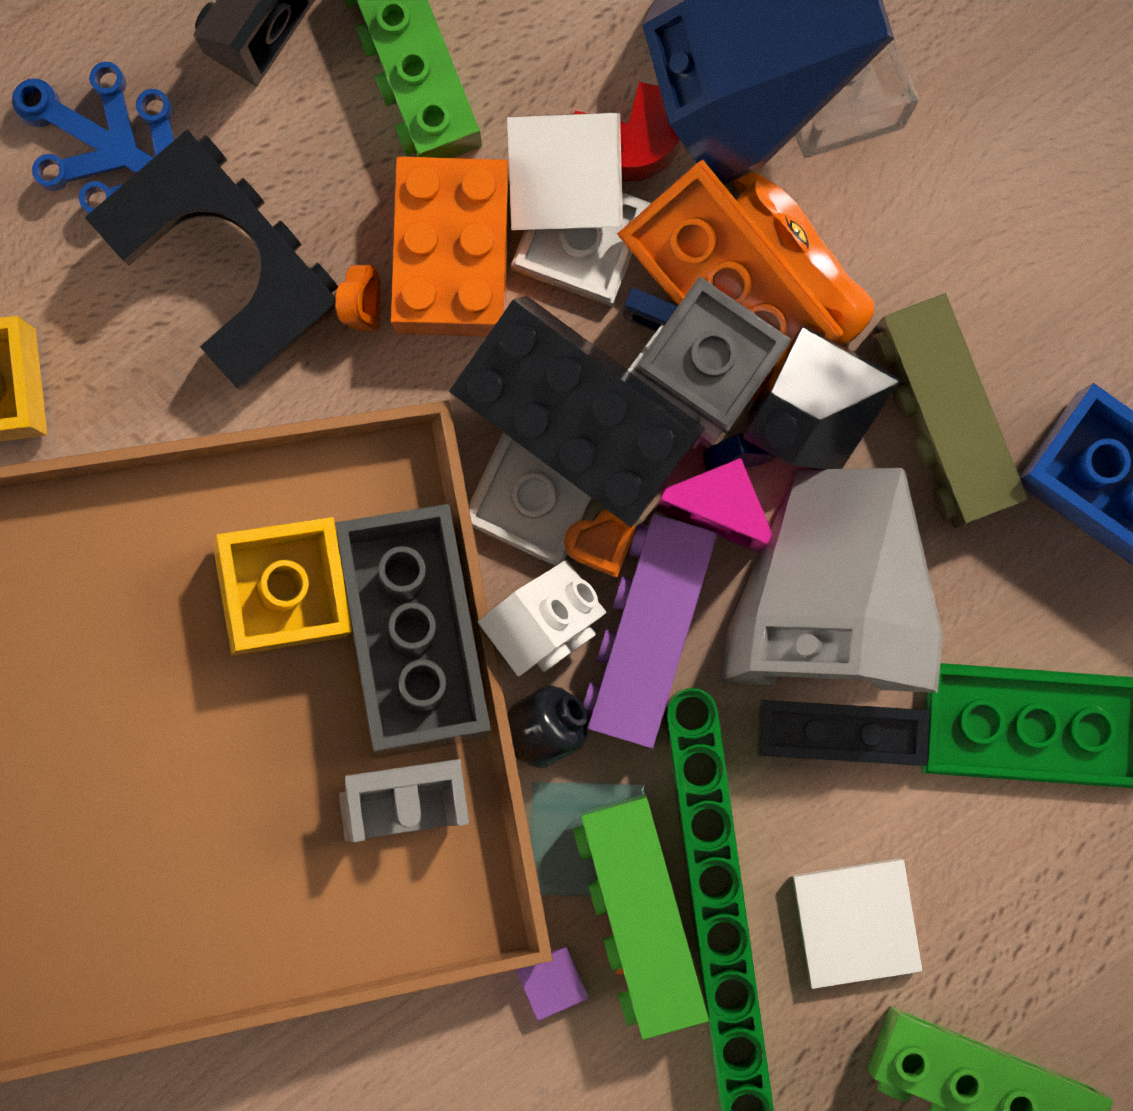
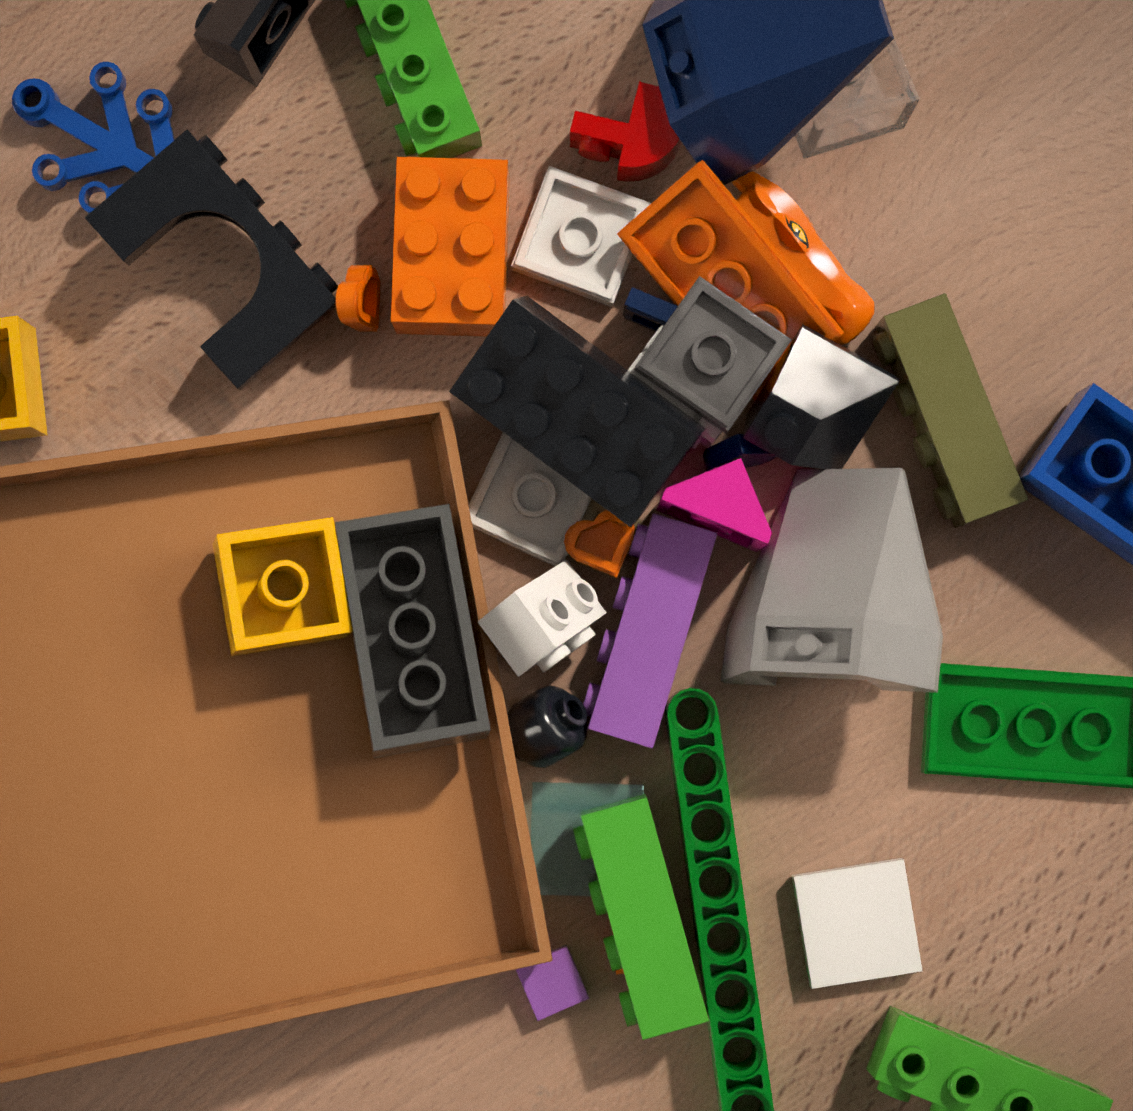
light grey window [339,759,469,842] -> none
white tile [507,113,623,230] -> none
black plate [757,700,930,766] -> none

